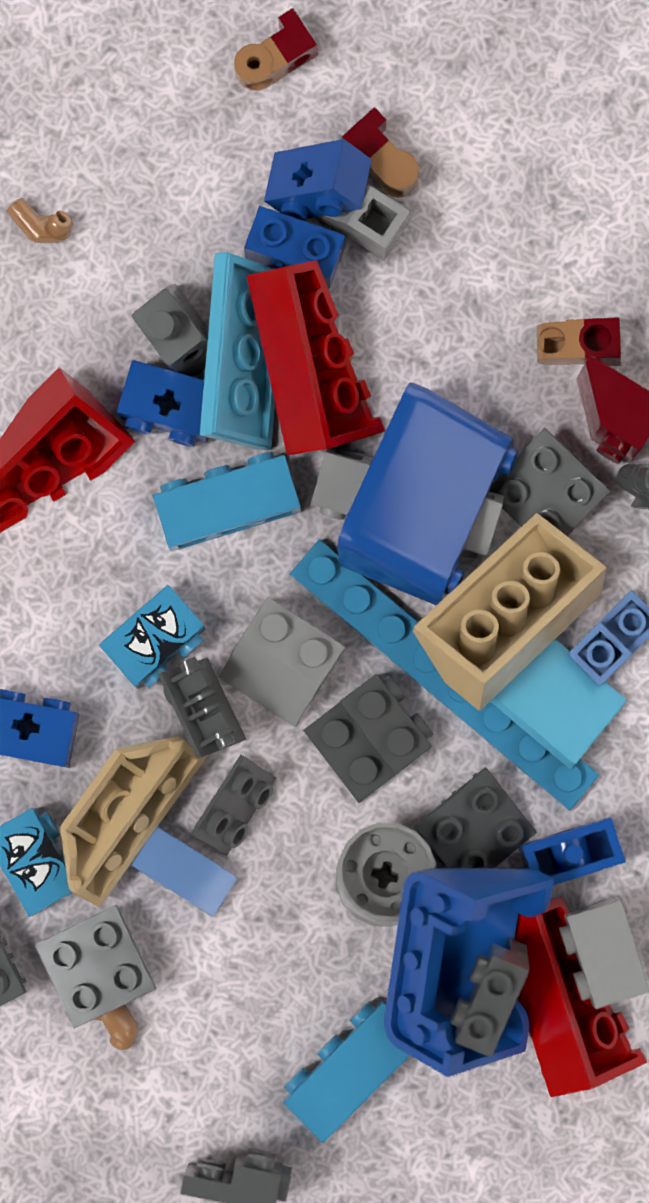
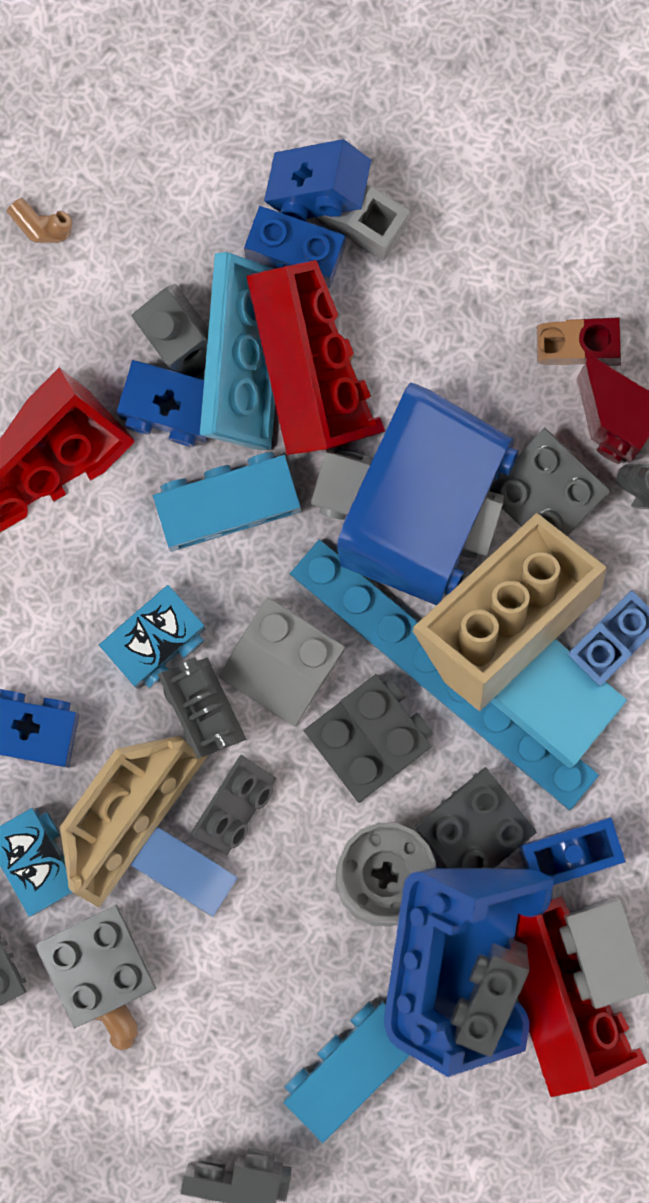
leg [234,8,318,91] -> none
leg [341,107,419,198] -> none

